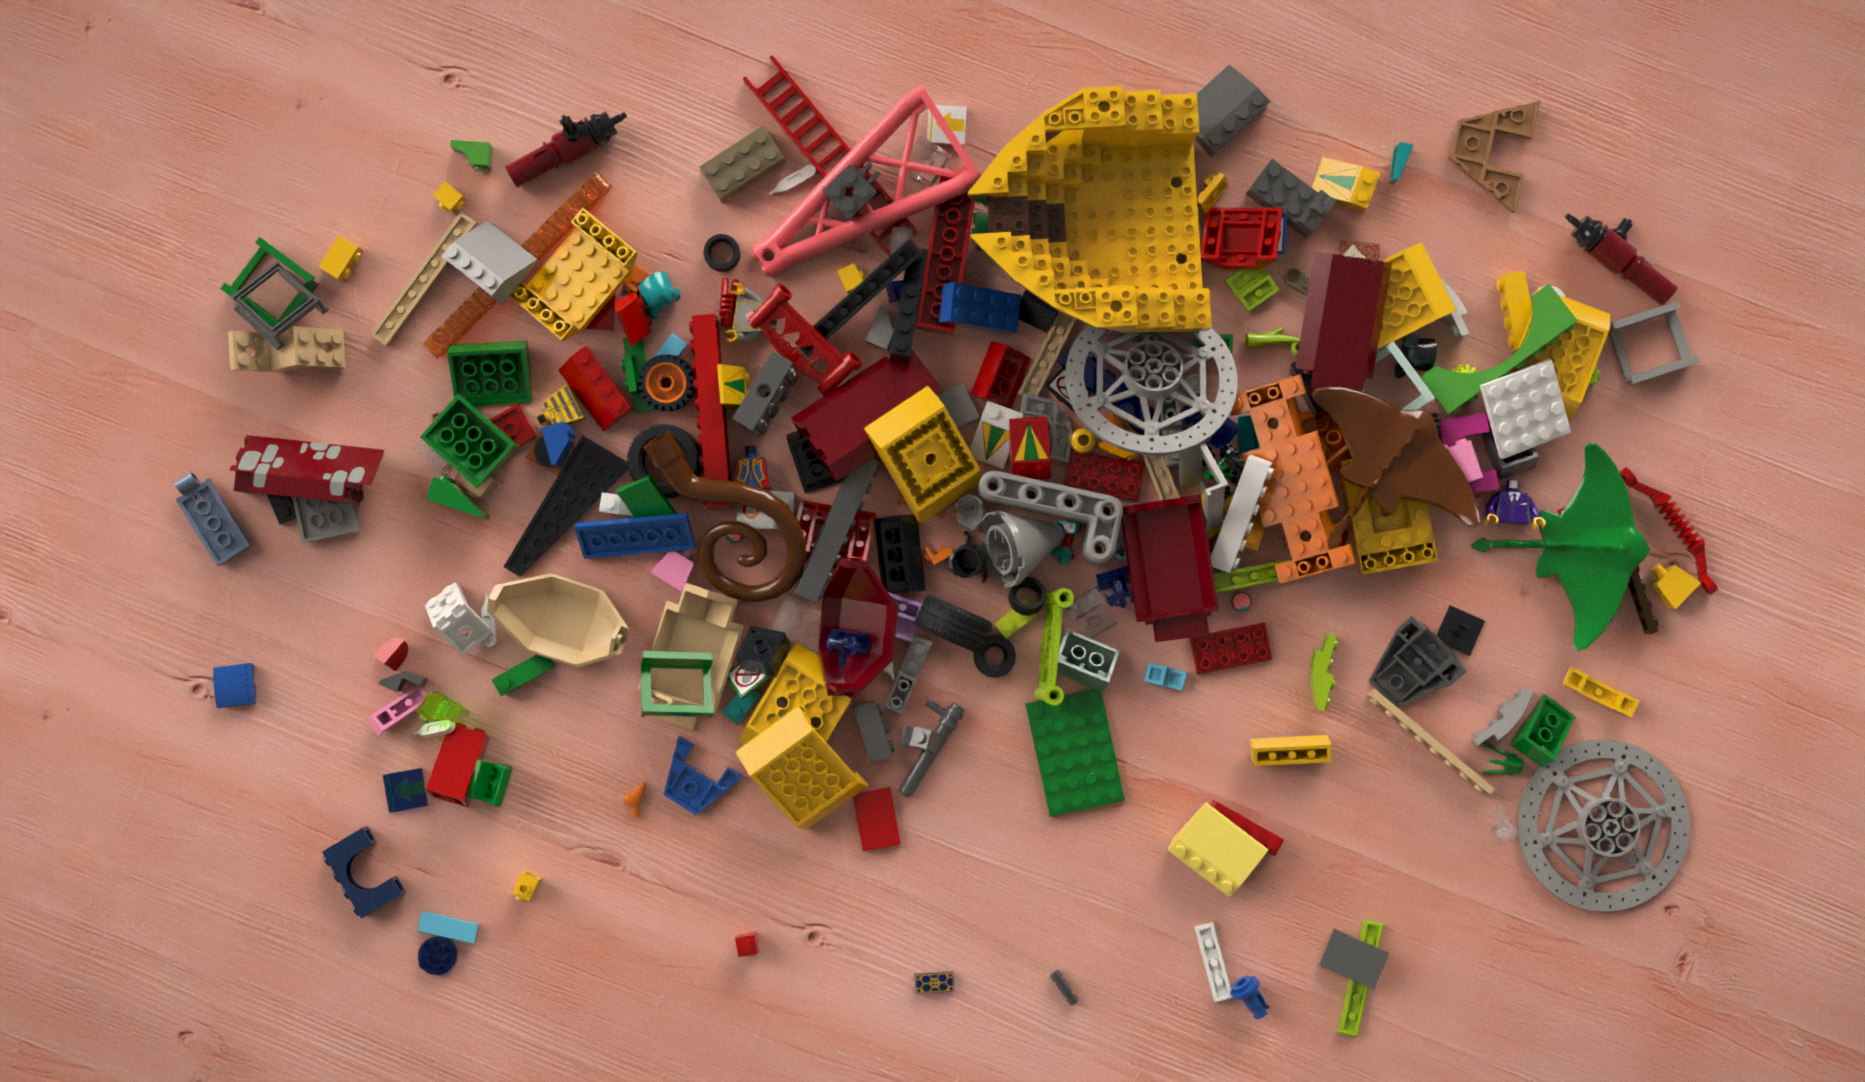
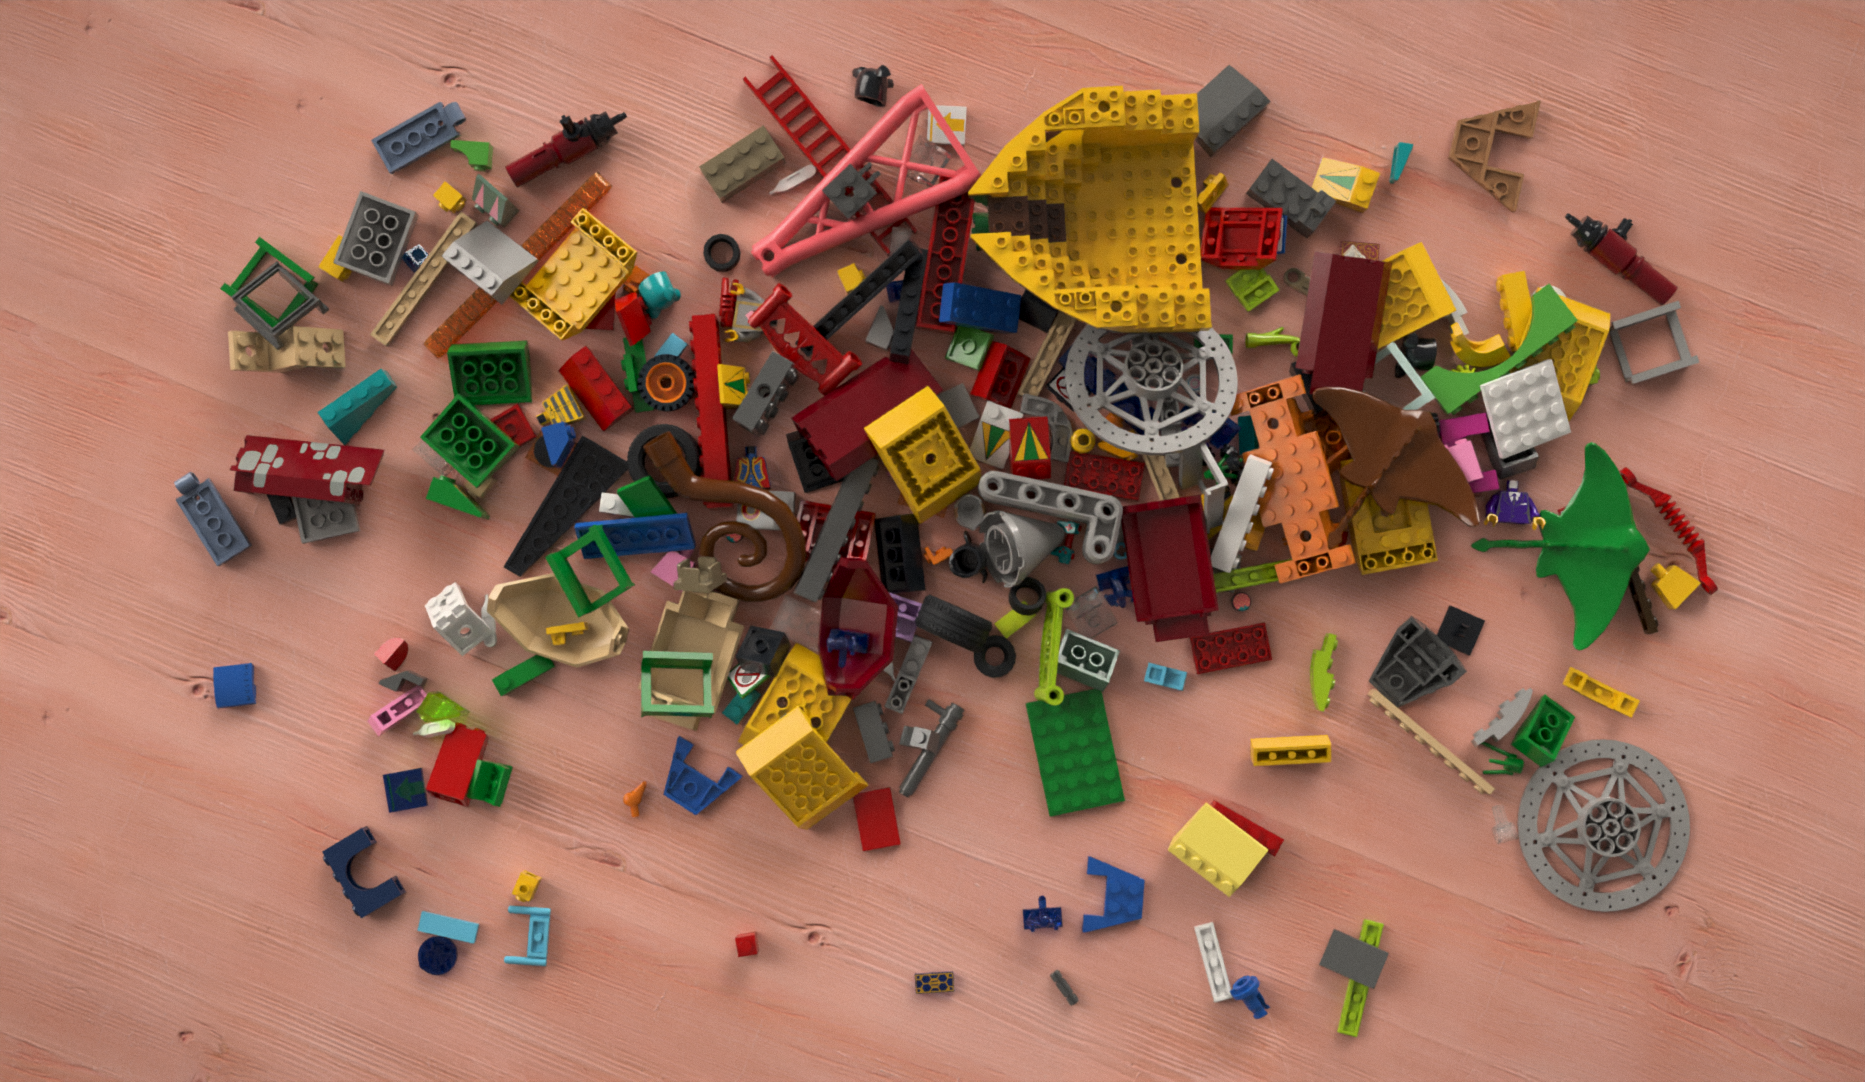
none -> teal wedge [317,369,398,446]
none -> light grey slope [333,191,419,286]
none -> sand blue hinge [371,102,466,175]
none -> slope [402,244,429,273]
none -> sand green slope [472,174,519,227]
none -> medium azure plate [504,905,551,967]
none -> green piece [545,524,635,618]
none -> yellow hinge [546,622,588,646]
none -> dark tan panel [673,556,727,593]
none -> black piece [852,65,894,108]
none -> bright green tile [945,326,994,371]
none -> clear blue piece [1023,896,1063,932]
none -> blue wing [1082,856,1145,933]
none -> yellow arch [1450,322,1510,367]

